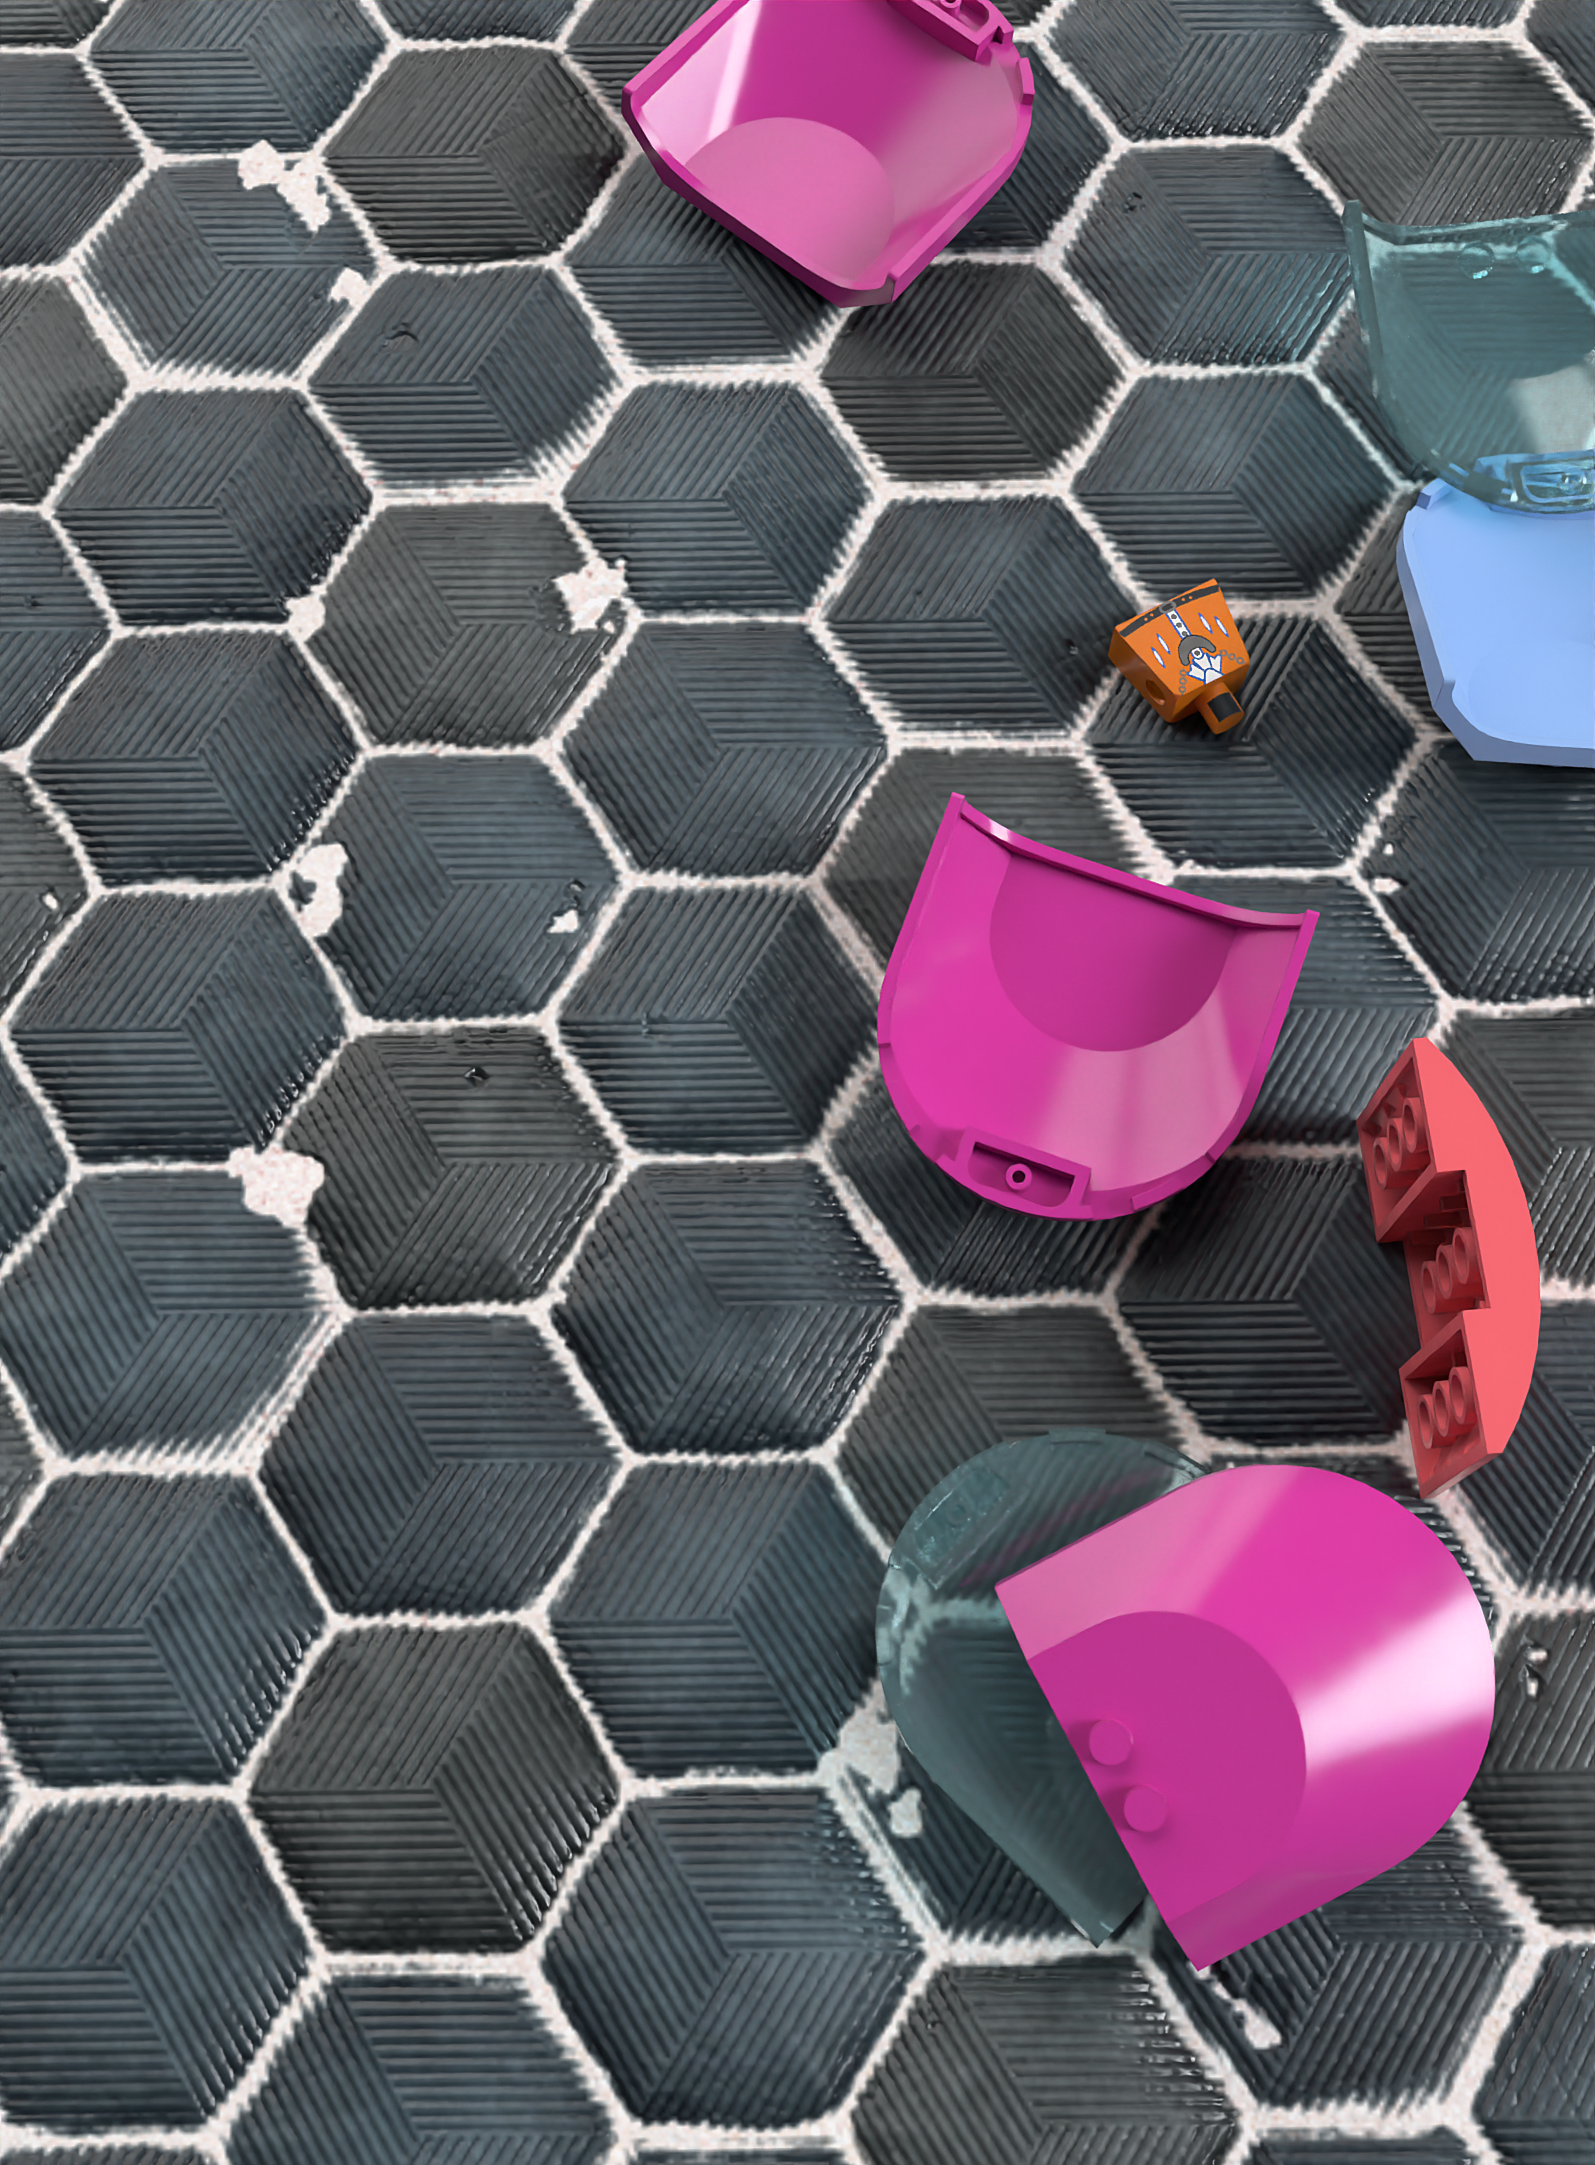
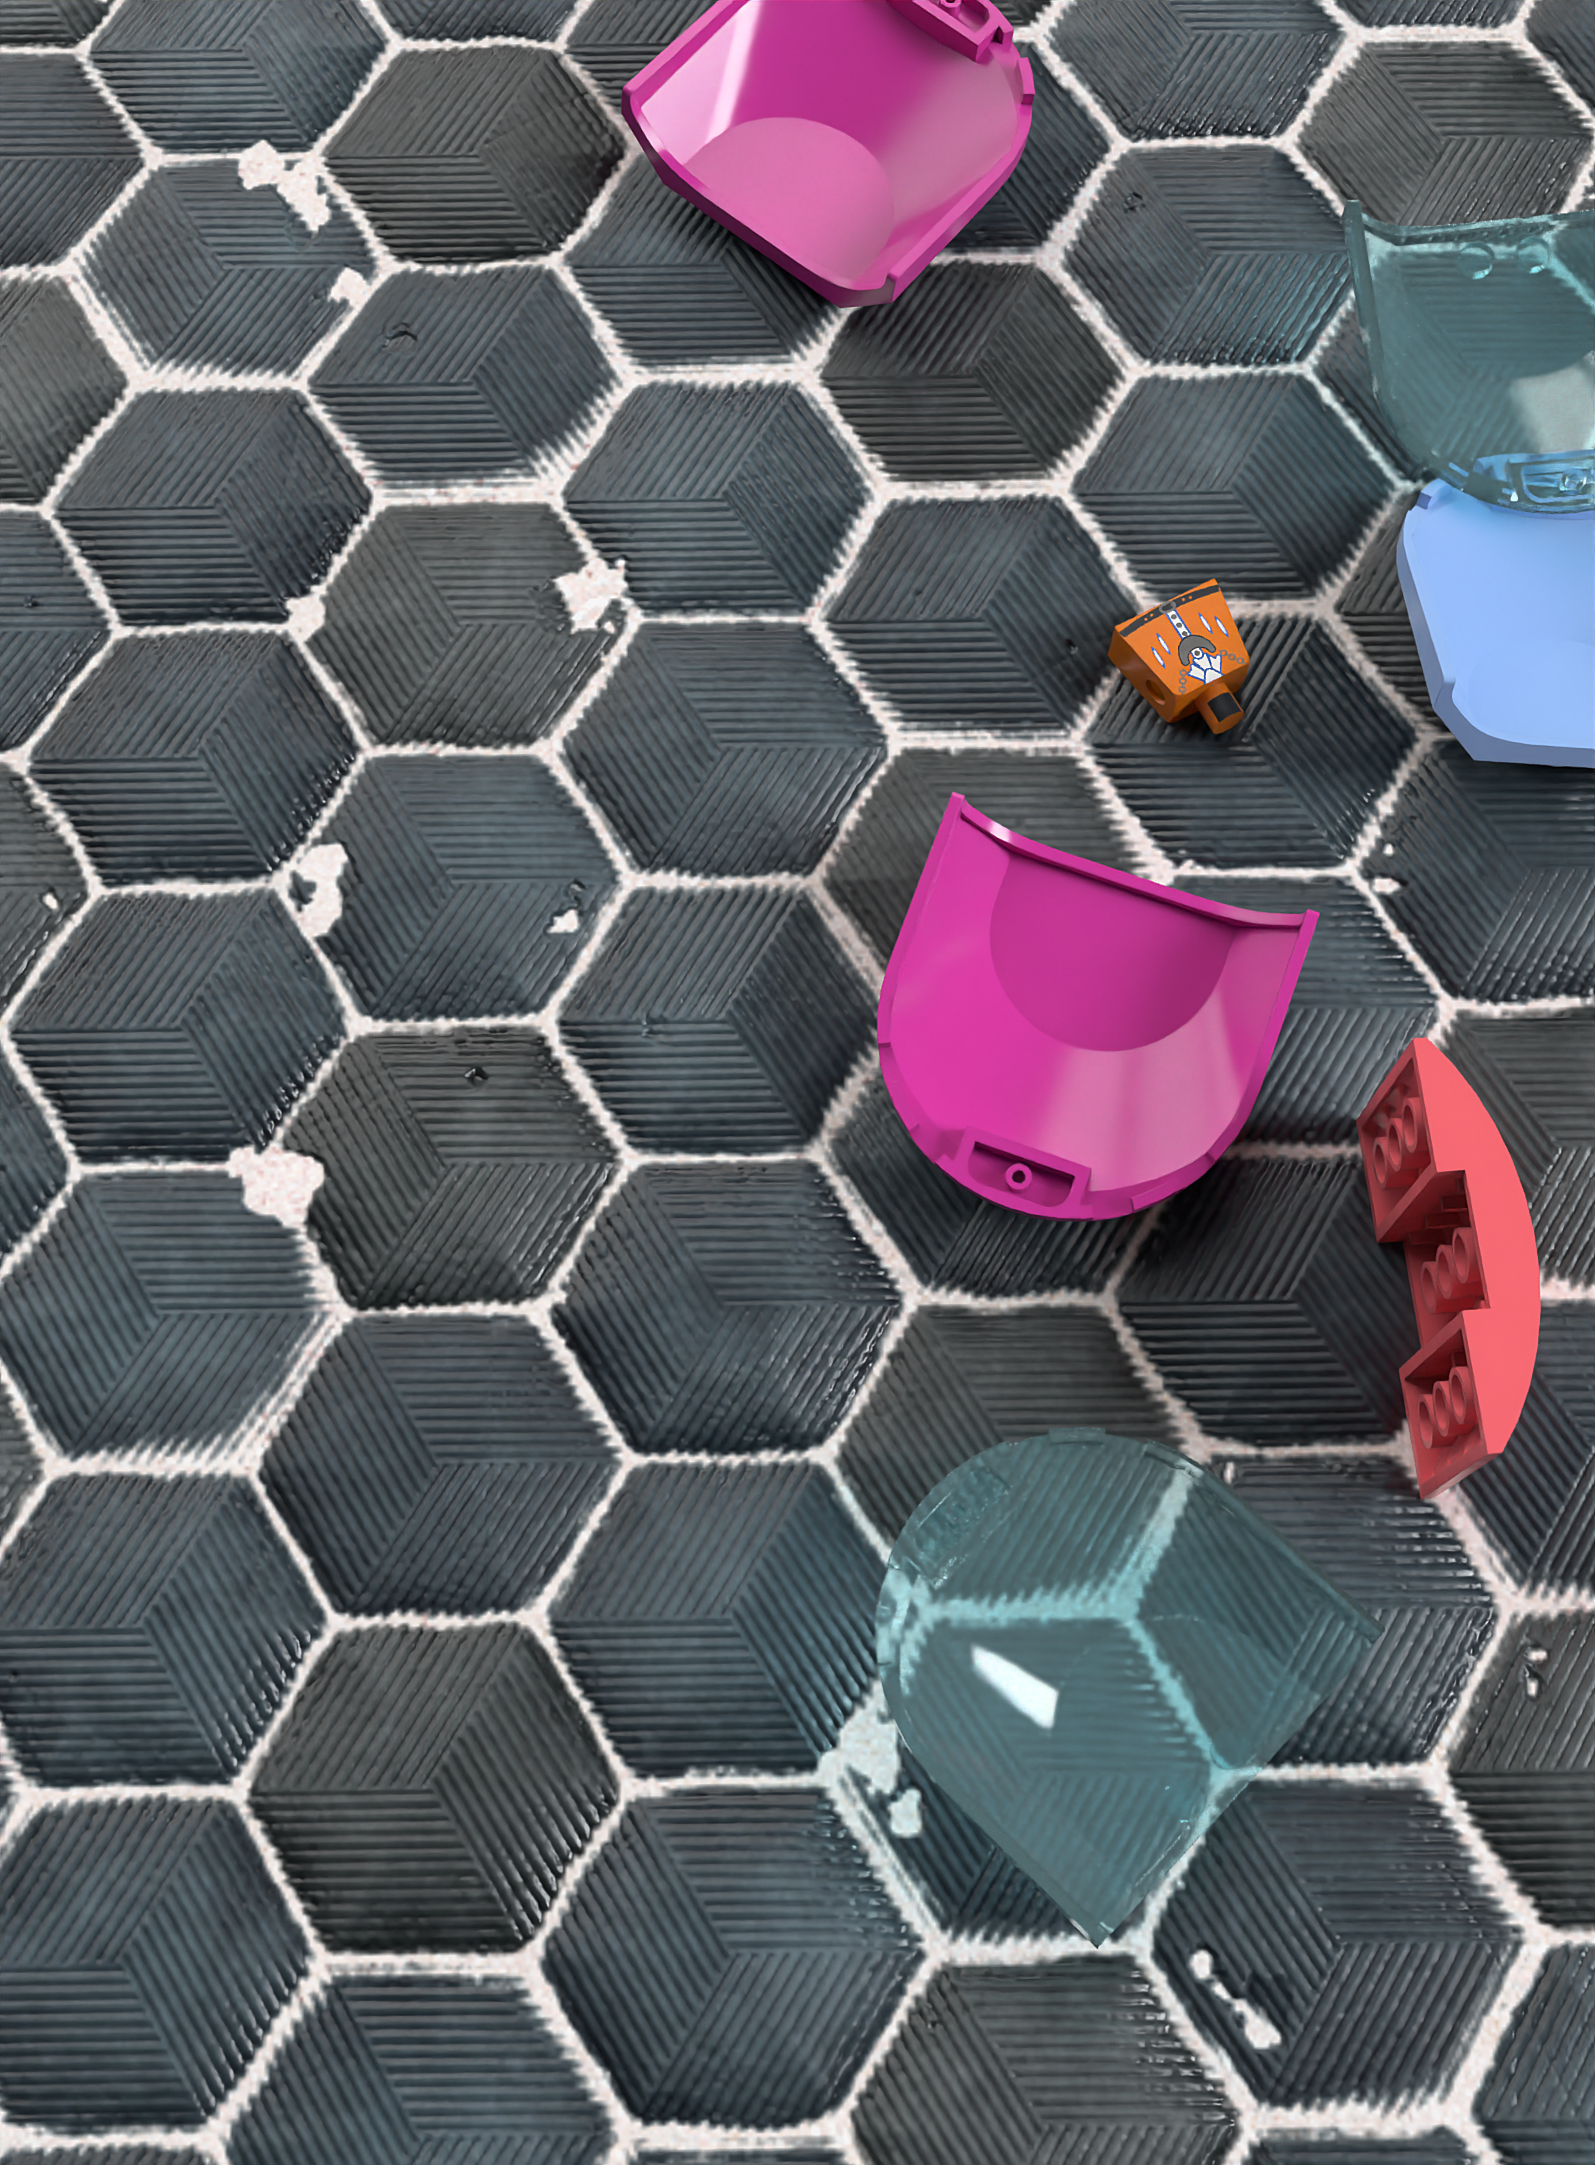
dark pink windscreen [994,1464,1496,1972] -> none

